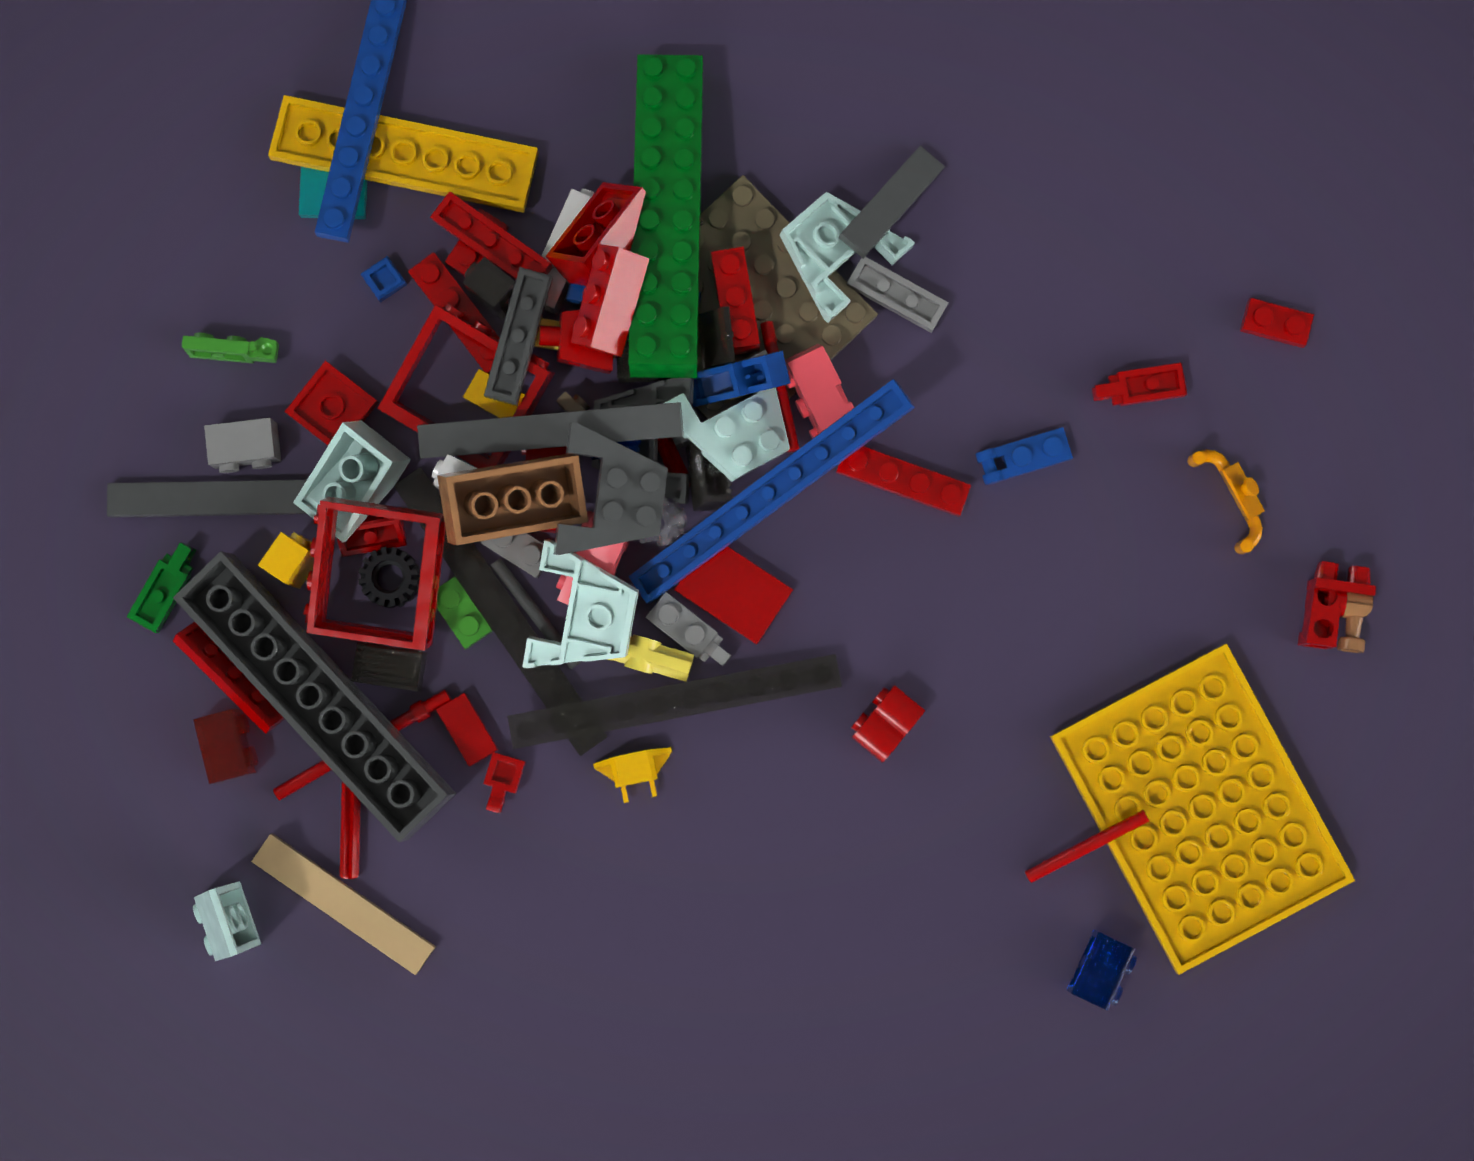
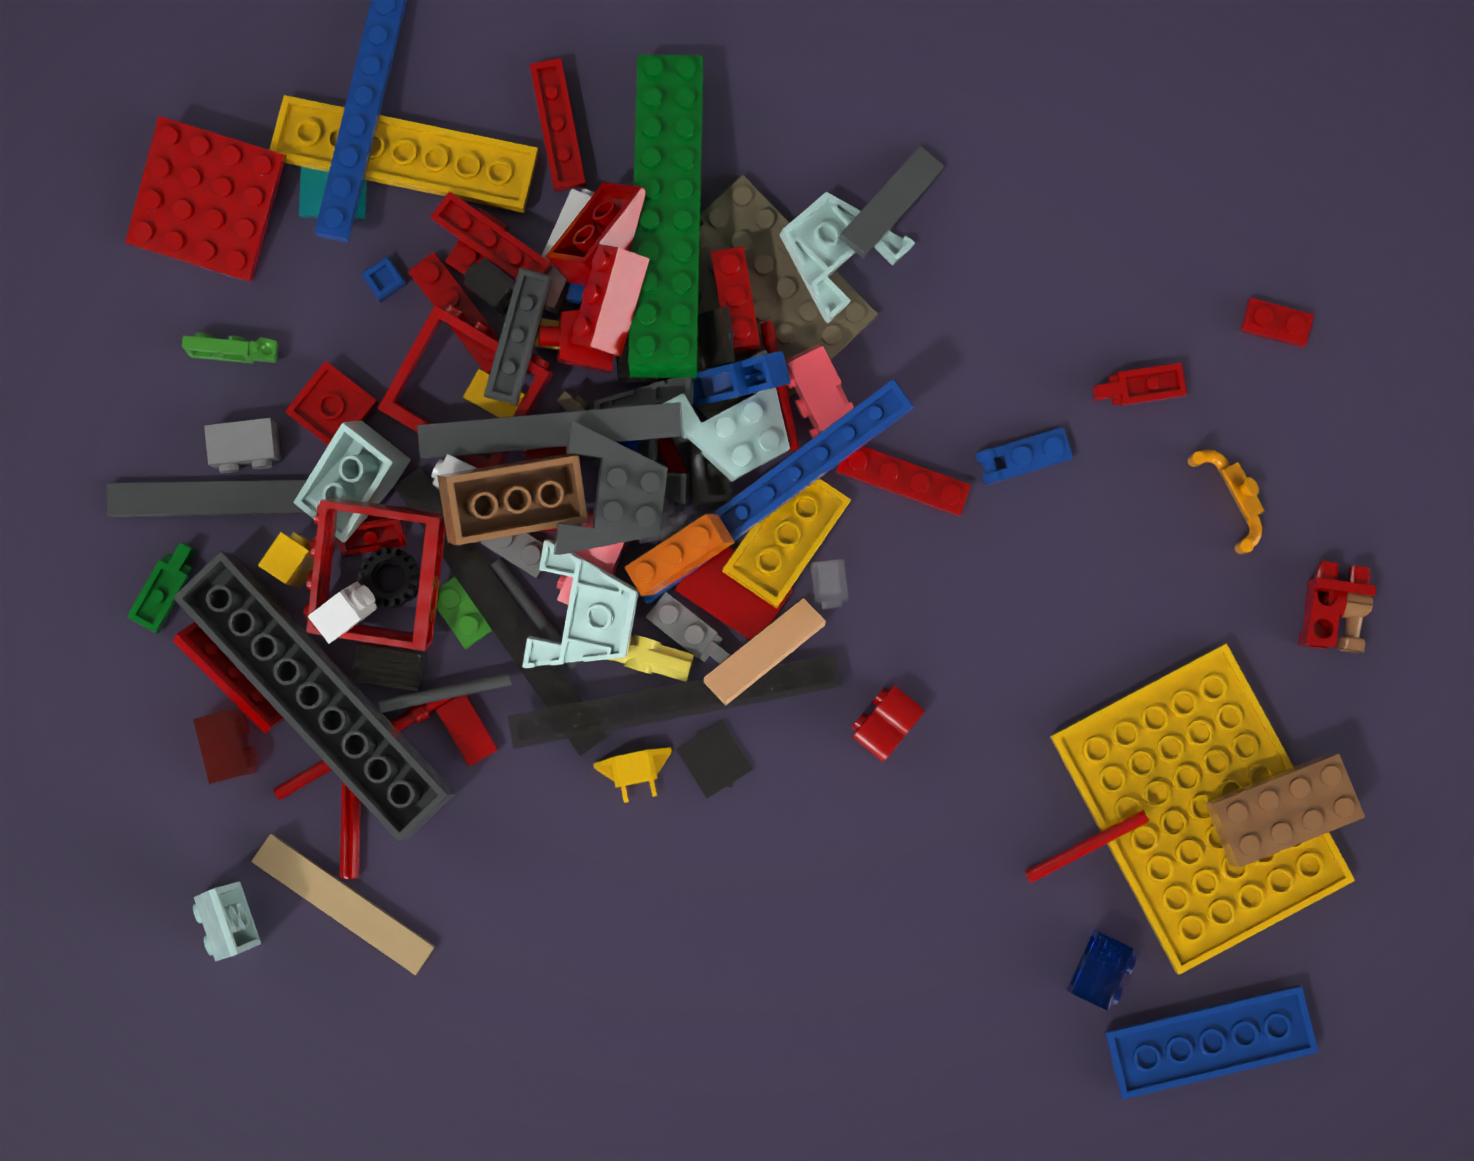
red plate [483,752,526,814] -> none
light grey plate [847,257,949,333] -> none
none -> red plate [125,116,287,282]
none -> white brick [308,581,378,644]
none -> dark grey bar [379,672,512,713]
none -> red plate [529,58,586,192]
none -> orange brick [624,513,735,596]
none -> clear smoke piece [676,721,753,798]
none -> light nougat tile [704,598,826,706]
none -> yellow plate [722,478,851,609]
none -> clear brick [810,559,849,609]
none -> blue plate [1104,985,1319,1100]
none -> medium nougat brick [1204,754,1365,867]

